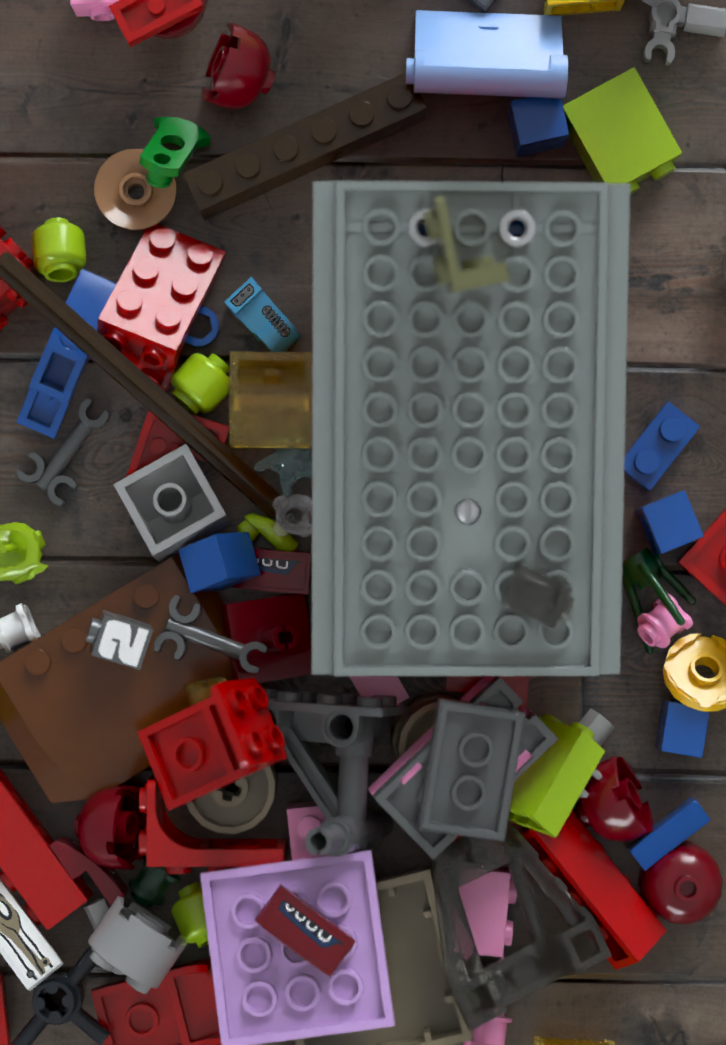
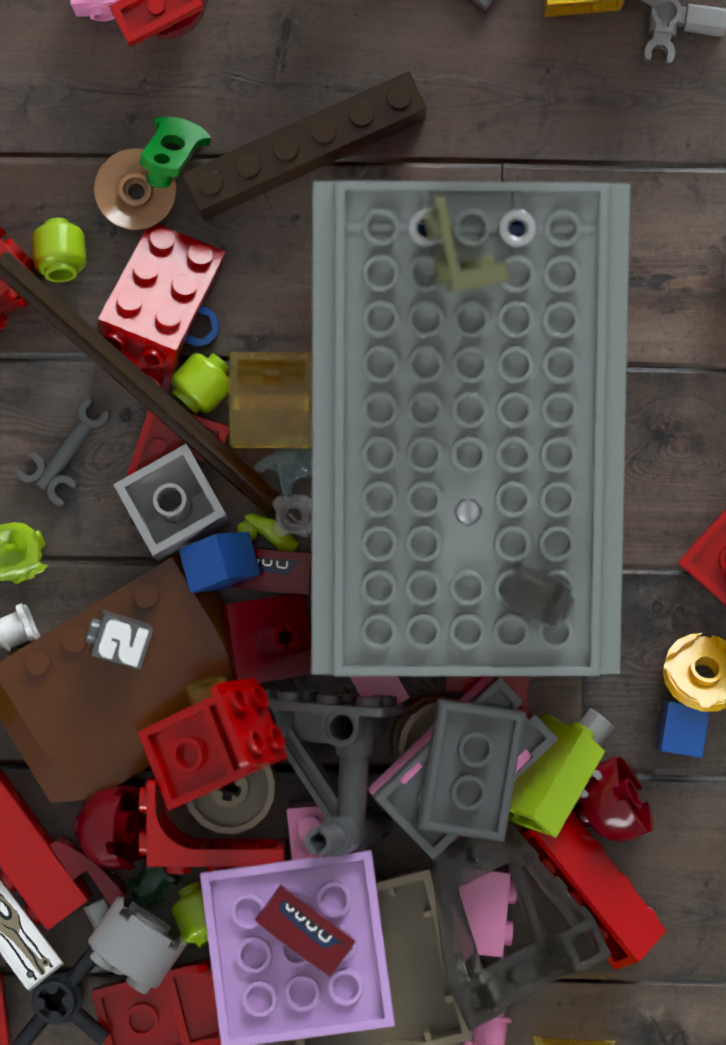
blue slope [16,269,117,439] -> none
dark grey bar [154,595,269,674] -> none
dark red cylinder [201,22,275,109] -> none
dark azure leg [224,277,302,359] -> none
light blue door [406,10,568,98] -> none
blue piece [507,97,569,157] -> none
lime brick [563,67,682,195] -> none
dark green plant [622,548,696,654] -> none
blue plate [624,401,701,492] -> none
blue slope [626,797,711,871] -> none
blue piece [635,490,704,555] -> none
bright pink brick [637,594,693,648] -> none
dark red cylinder [638,840,723,924] -> none

